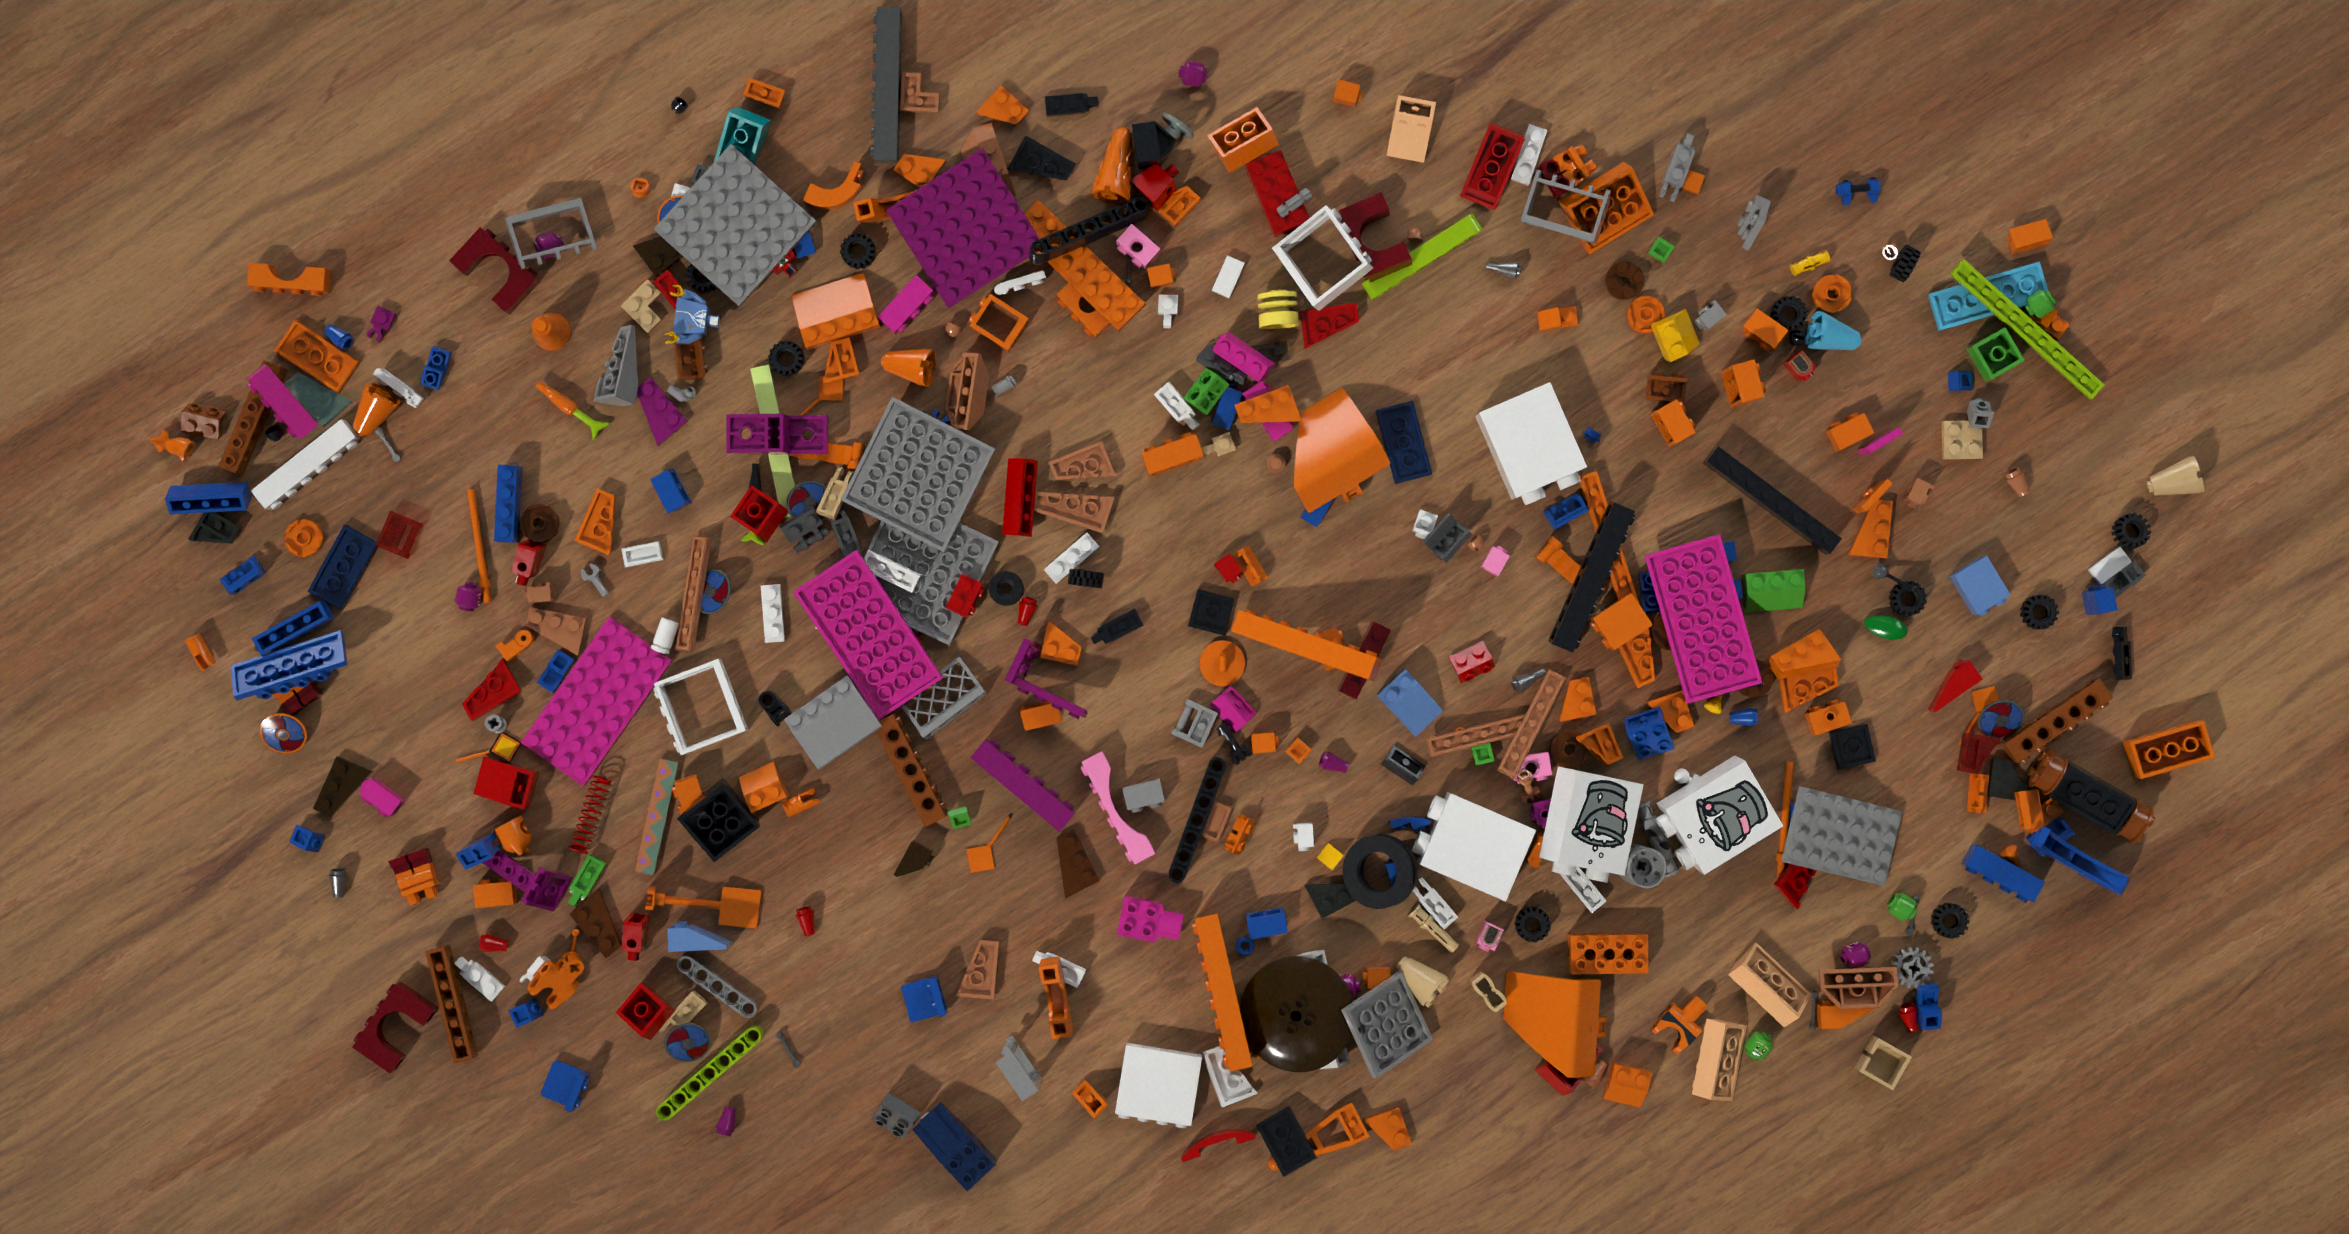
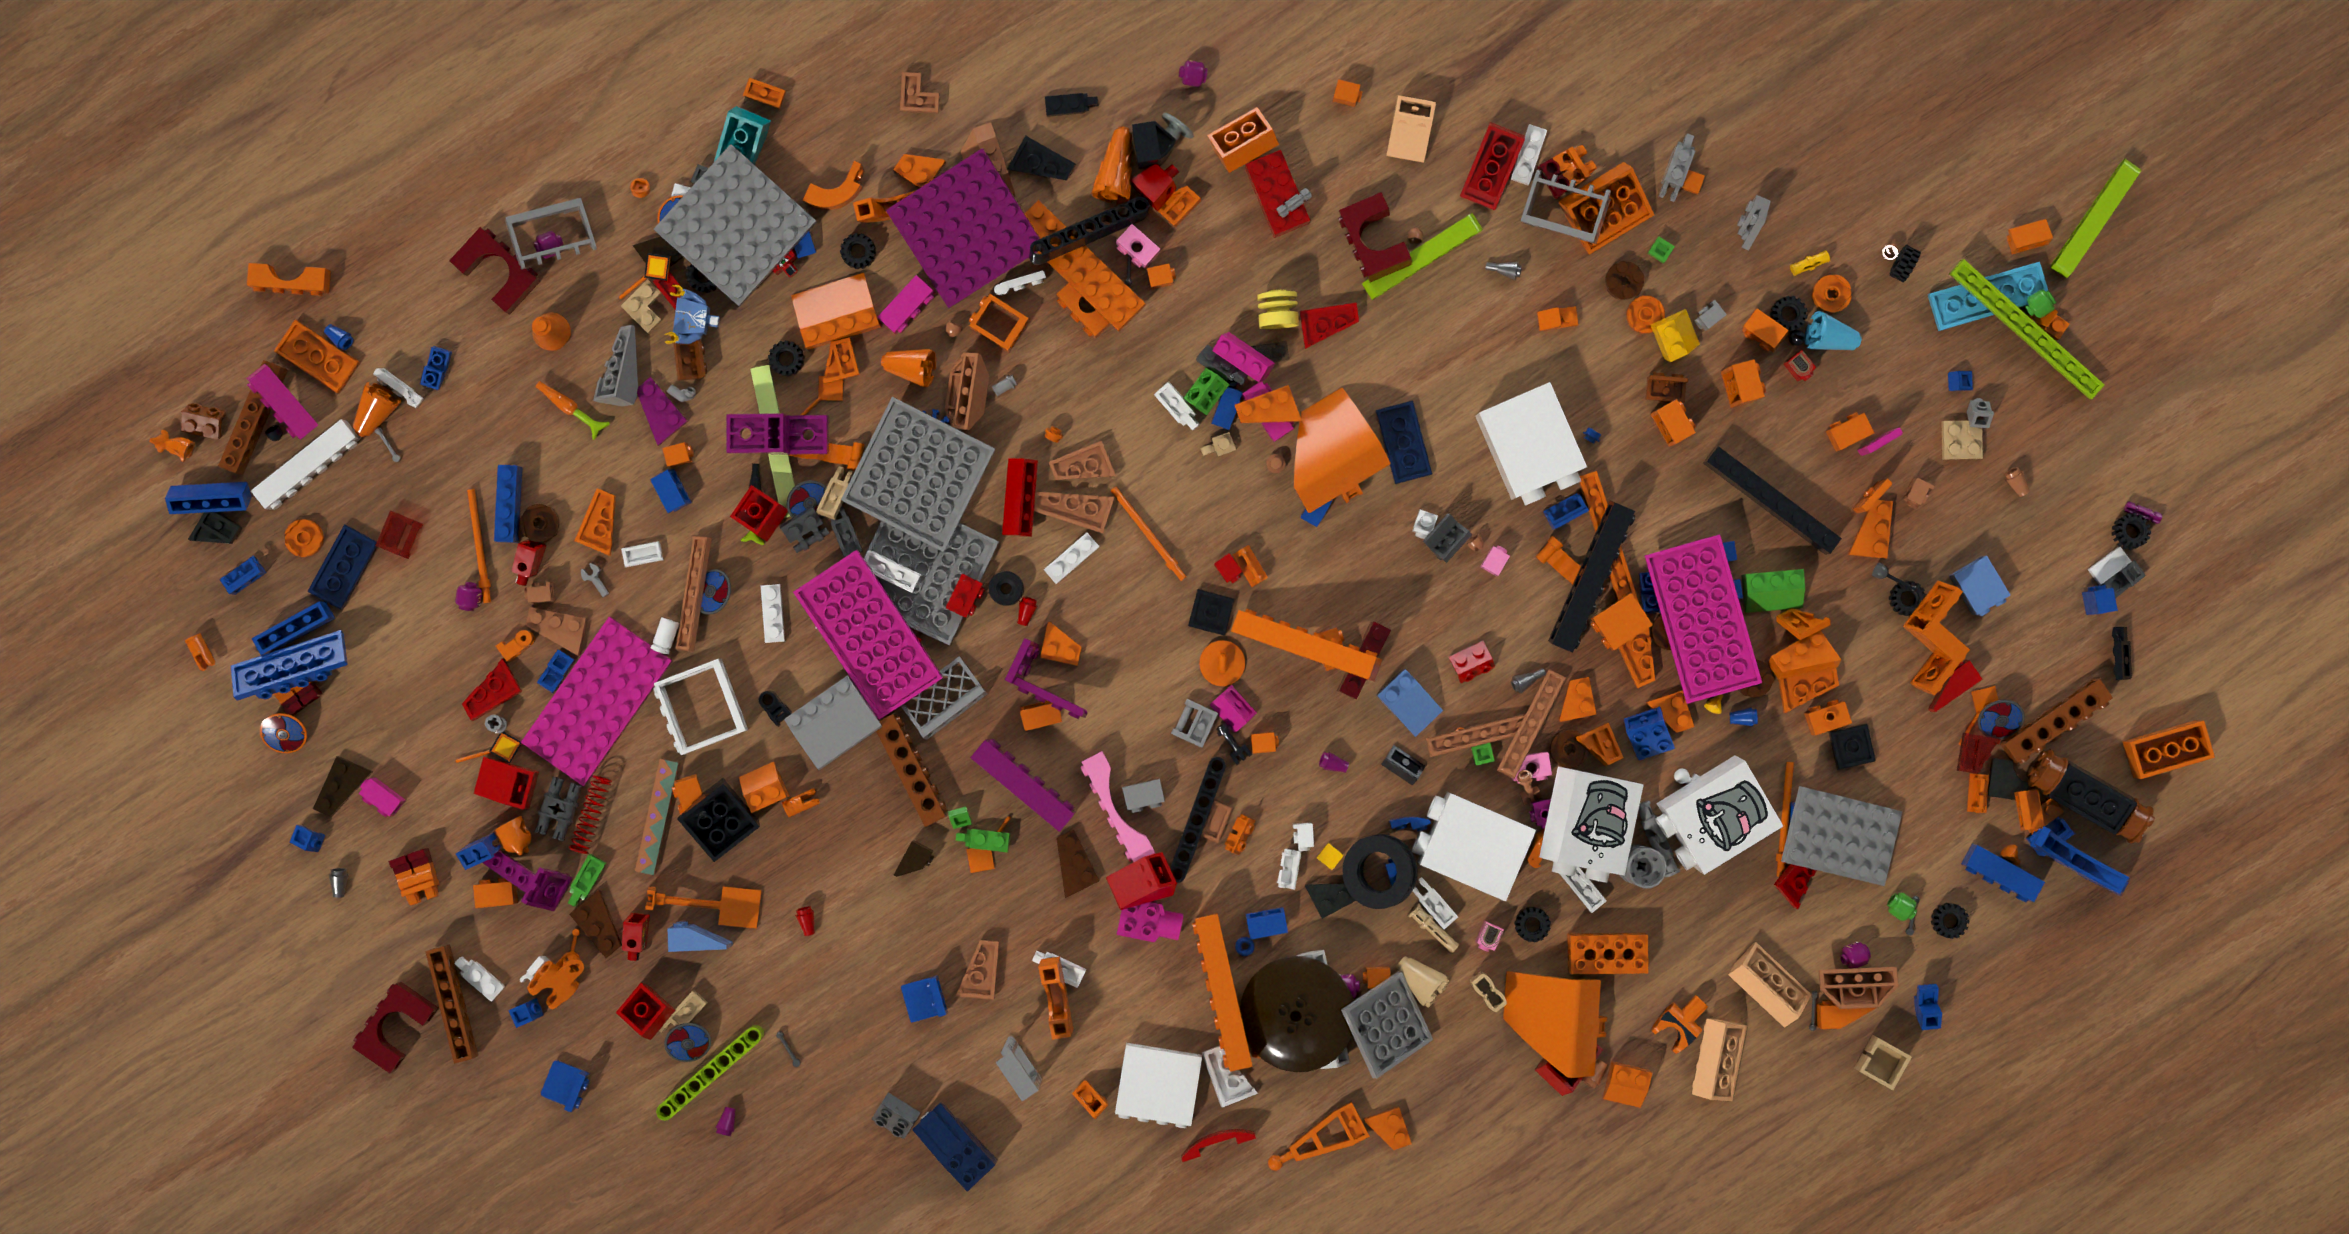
clear light blue wing [284,372,353,428] -> none
magenta plate [367,306,397,342] -> none
red cone [479,933,508,952] -> none
black hinge [671,97,688,114] -> none
light grey beam [677,955,758,1018] -> none
dark grey brick [871,7,902,164] -> none
orange wing [976,85,1029,126] -> none
black tyre [1068,569,1104,588] -> none
black hinge [1091,609,1144,644] -> none
orange brick [1141,432,1204,477] -> none
white plate [1158,295,1178,329] -> none
white tile [1212,255,1245,299] -> none
black plate [1256,1106,1318,1177] -> none
white window [1272,205,1373,311] -> none
orange plate [1285,737,1312,764] -> none
bright green head [1744,1031,1774,1061] -> none
blue piece [1835,177,1881,205] -> none
green arm [1864,616,1908,640] -> none
light grey gear [1891,946,1934,989] -> none
red cone [1898,1003,1919,1033] -> none
bright green brick [1966,327,2025,382] -> none
black tyre [2020,595,2059,630] -> none
tan cone [2146,456,2204,496] -> none
none -> dark grey pin [534,776,583,841]
none -> piece [619,253,671,299]
none -> orange brick [662,442,694,468]
none -> bright green hinge [956,829,1011,852]
none -> orange plate [1045,426,1063,443]
none -> red slope [1106,852,1177,910]
none -> orange bar [1111,486,1187,581]
none -> white hinge [1277,849,1302,890]
none -> orange wing [1776,608,1831,640]
none -> orange bracket [1903,581,1970,696]
none -> lime beam [2050,159,2141,278]
none -> magenta axle [2124,501,2162,524]

